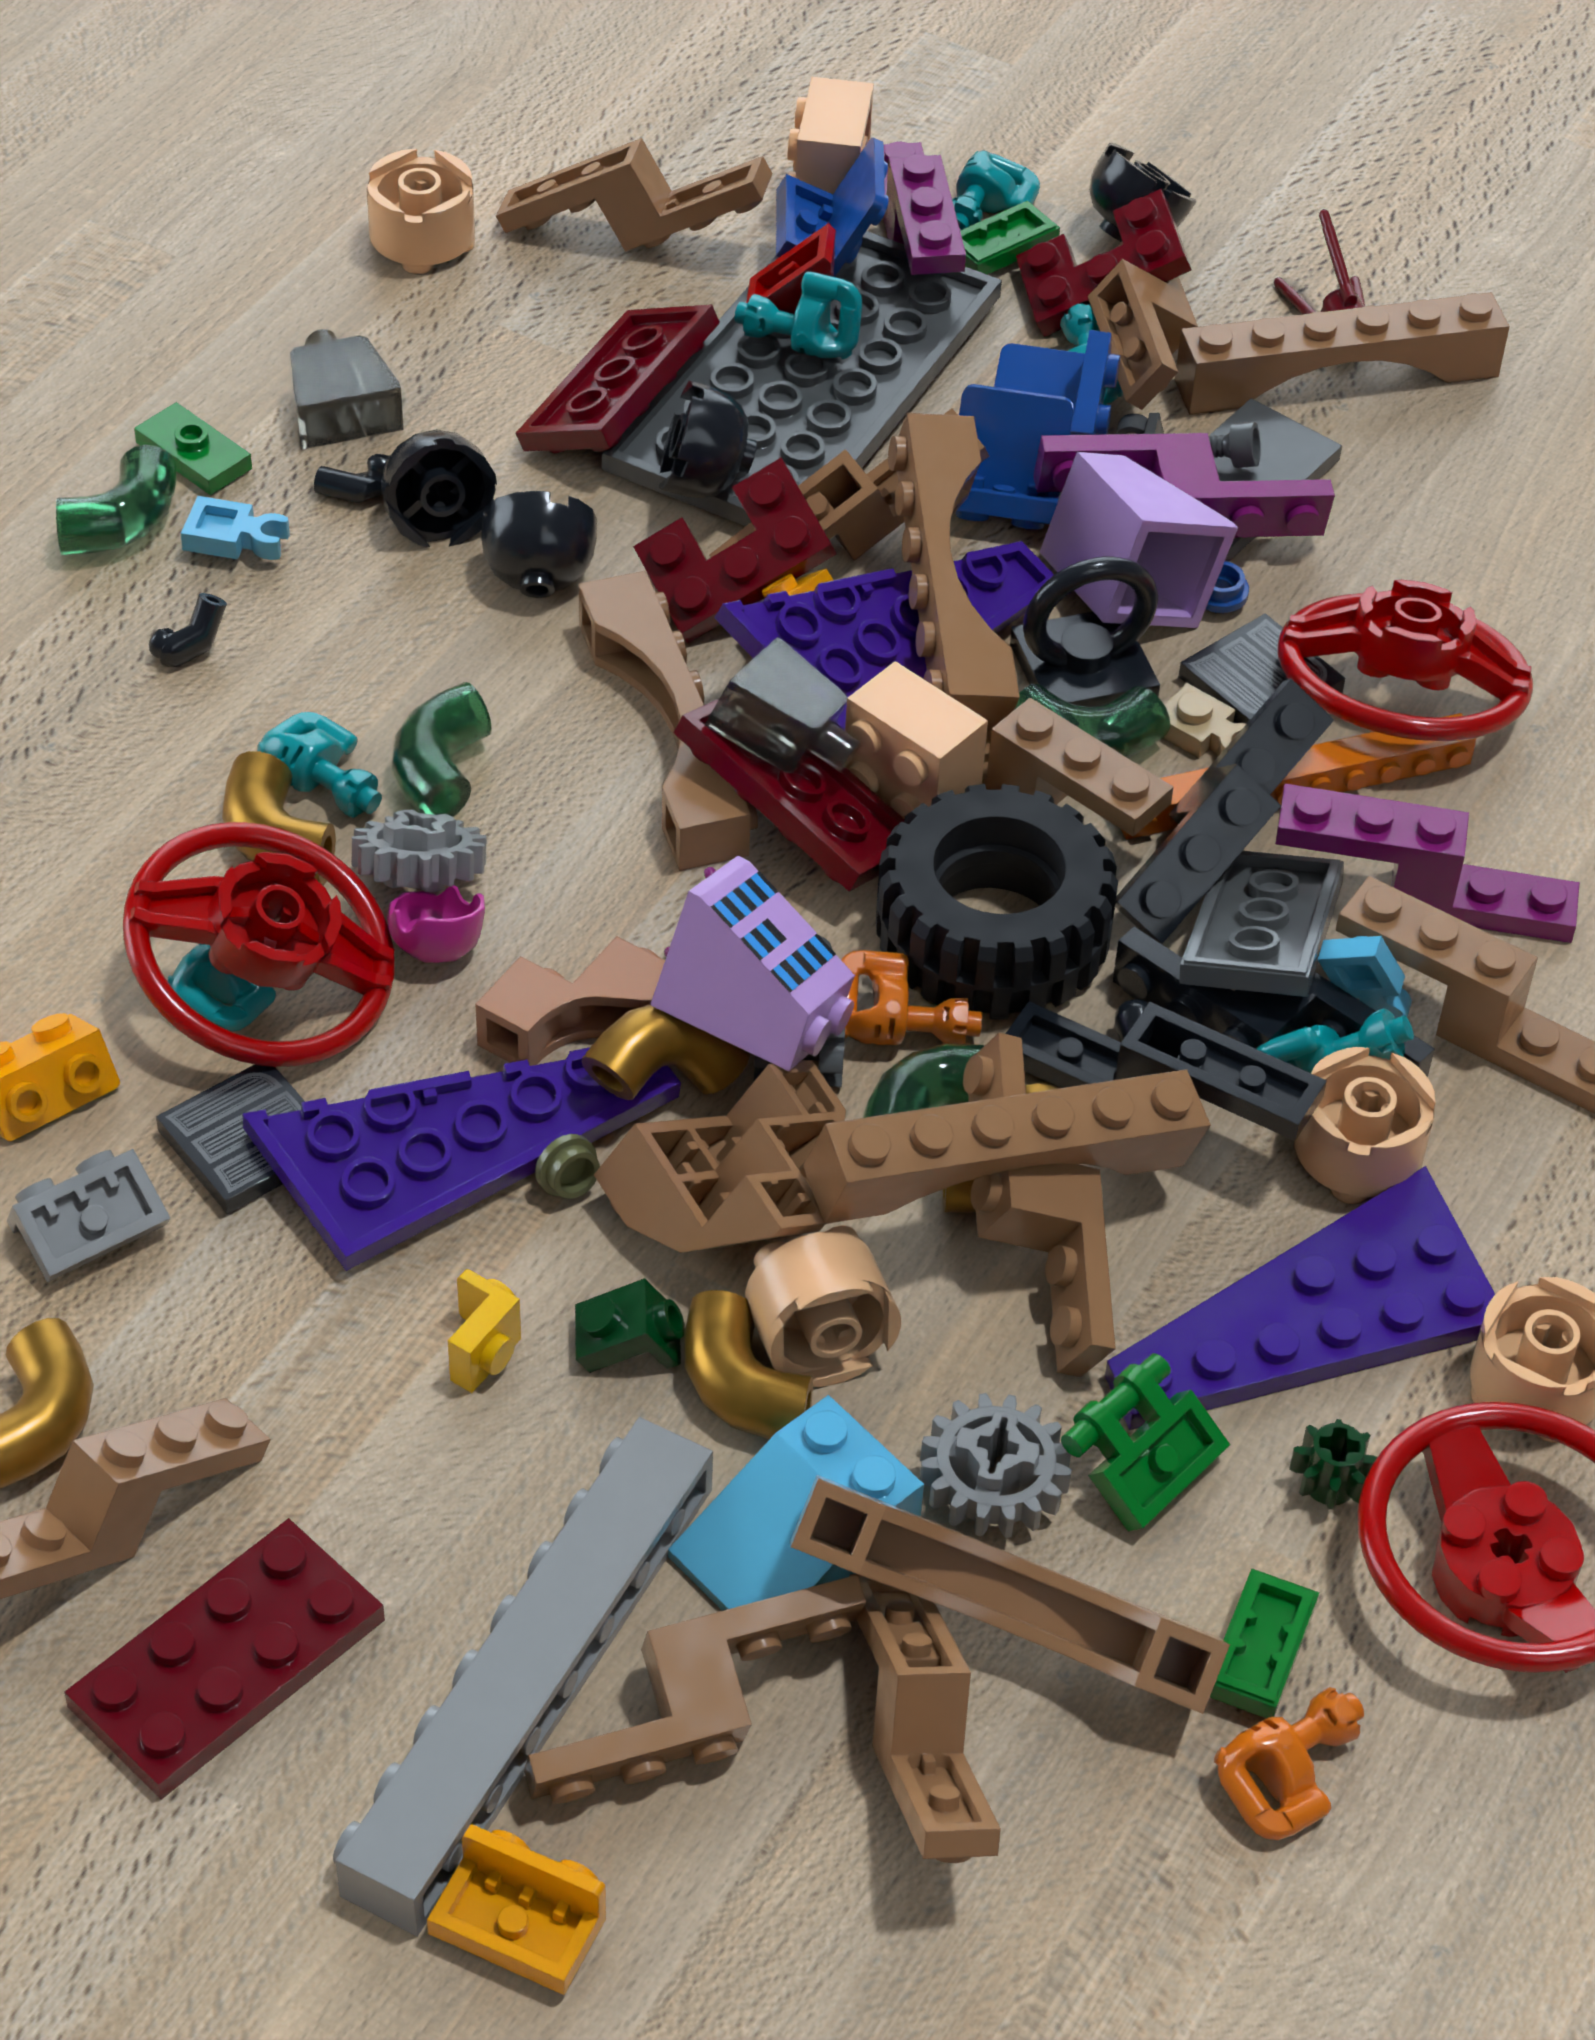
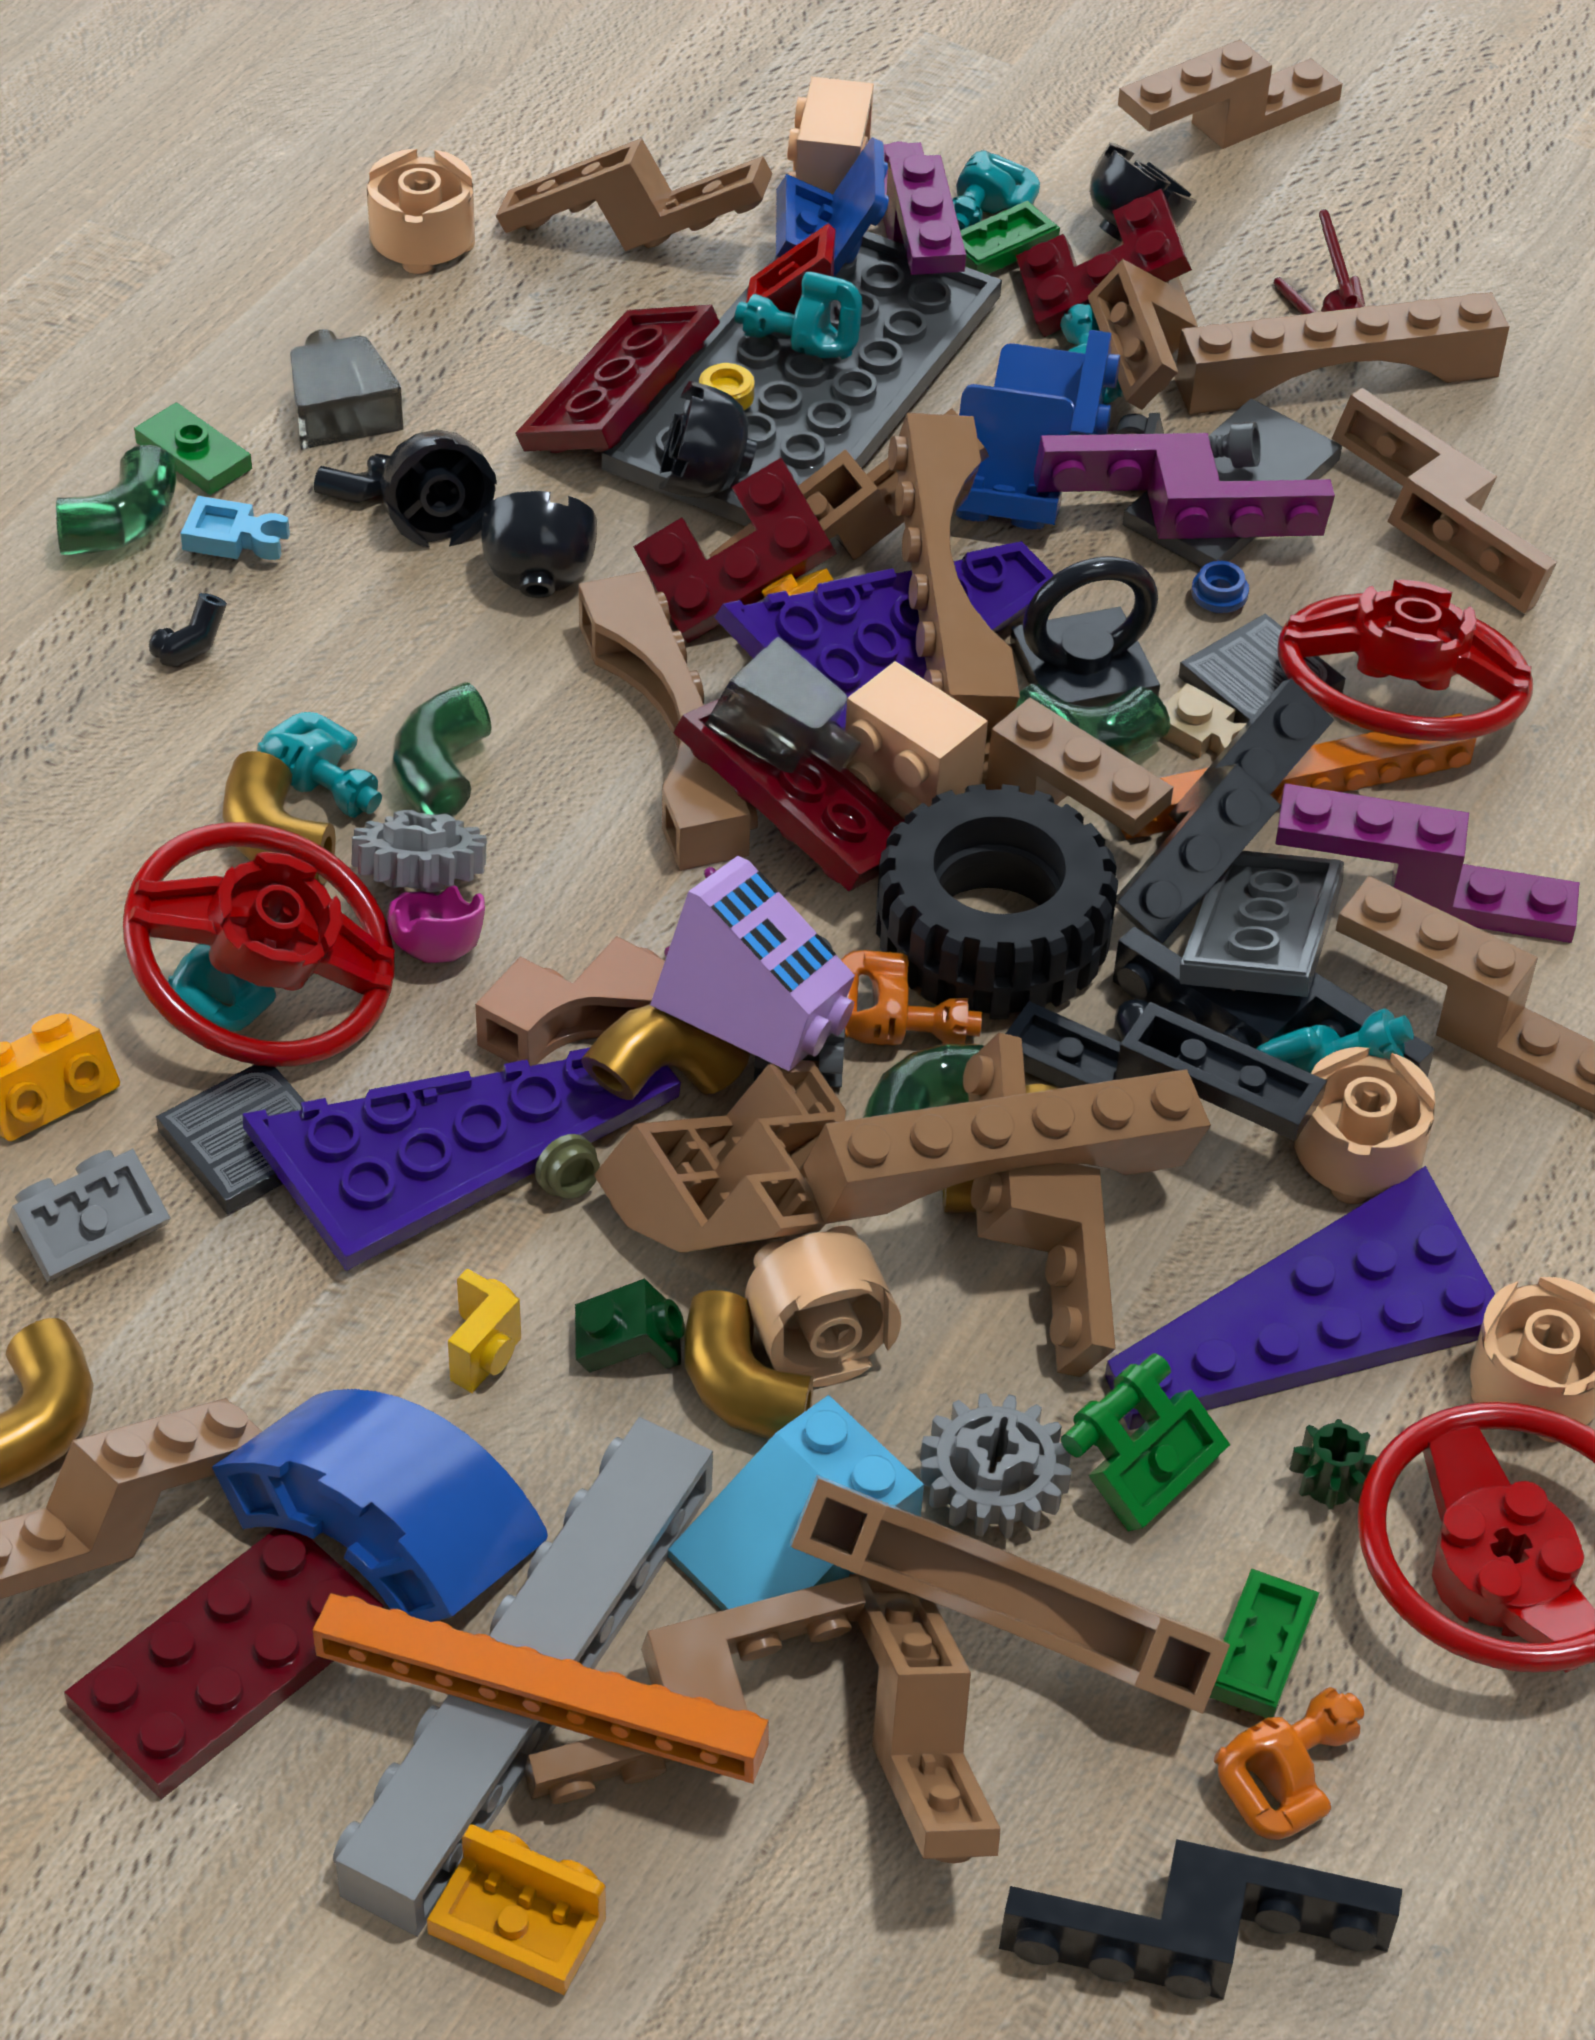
lavender slope [1040,452,1238,628] -> none
medium azure plate [1317,936,1412,1018] -> none
none -> blue panel [212,1389,548,1622]
none -> orange piece [313,1593,769,1784]
none -> yellow tile [699,363,754,410]
none -> black bracket [999,1839,1403,2000]
none -> medium nougat bracket [1118,39,1343,149]
none -> medium nougat bracket [1332,388,1557,614]

